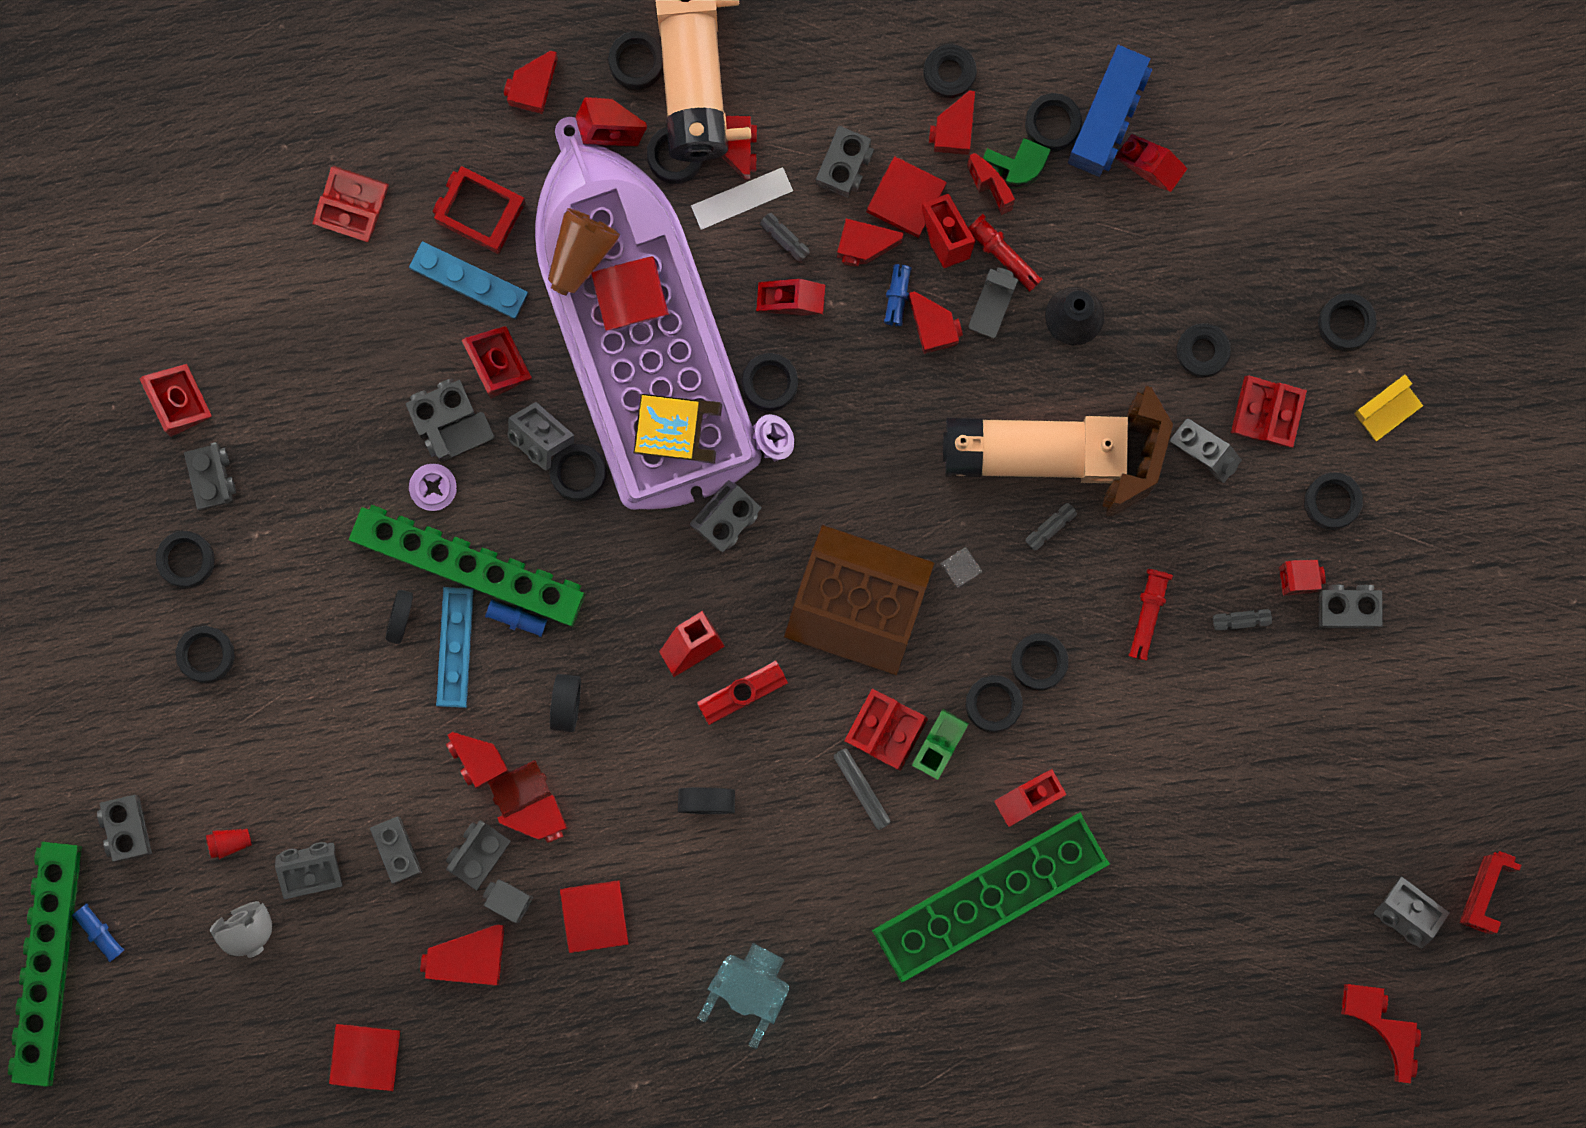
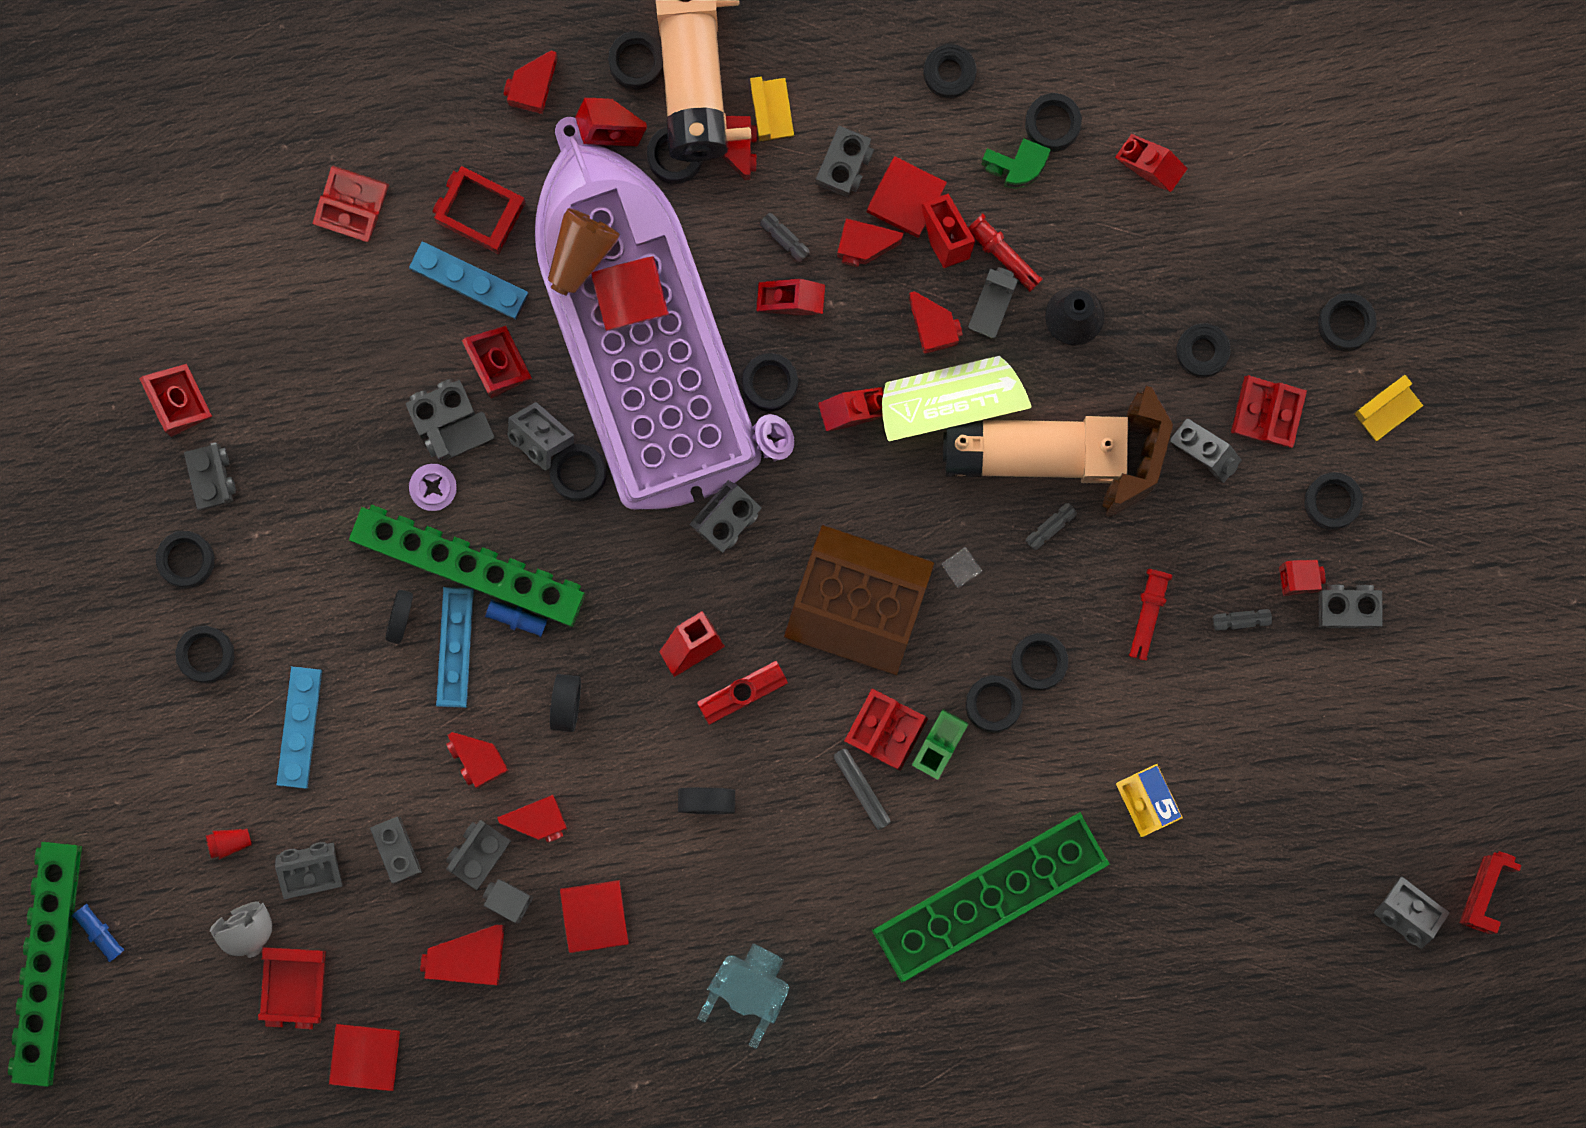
dark grey brick [97,795,152,862] -> none
clear red piece [488,760,551,818] -> none
flag [633,394,722,464] -> none
white sticker [691,167,793,230] -> none
blue pin [884,264,912,327] -> none
red slope [929,91,975,155] -> none
red slope [967,153,1015,215] -> none
red slope [994,769,1067,827] -> none
blue brick [1068,45,1152,177] -> none
red arch [1341,984,1421,1083] -> none
none -> red panel [258,947,326,1029]
none -> dark azure plate [277,666,322,789]
none -> yellow panel [750,76,794,142]
none -> red slope [818,387,884,431]
none -> yellowish green sticker [882,356,1031,441]
none -> panel [1116,764,1183,837]

